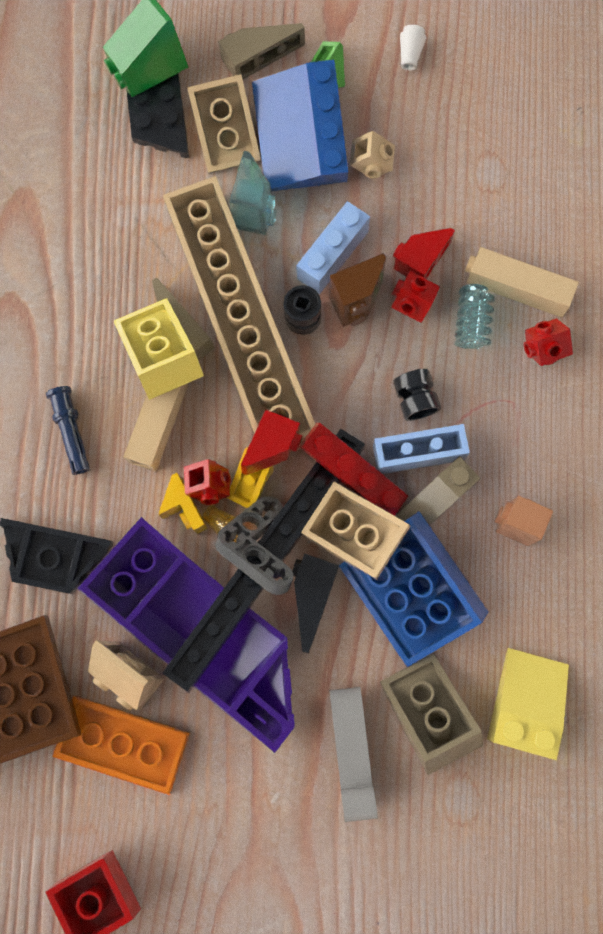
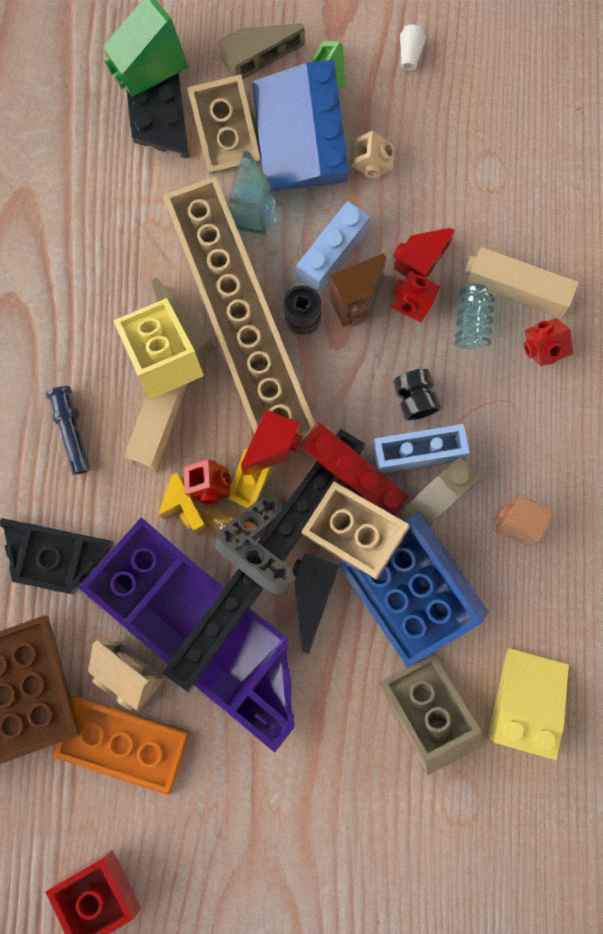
light grey beam [329,687,378,822] -> none

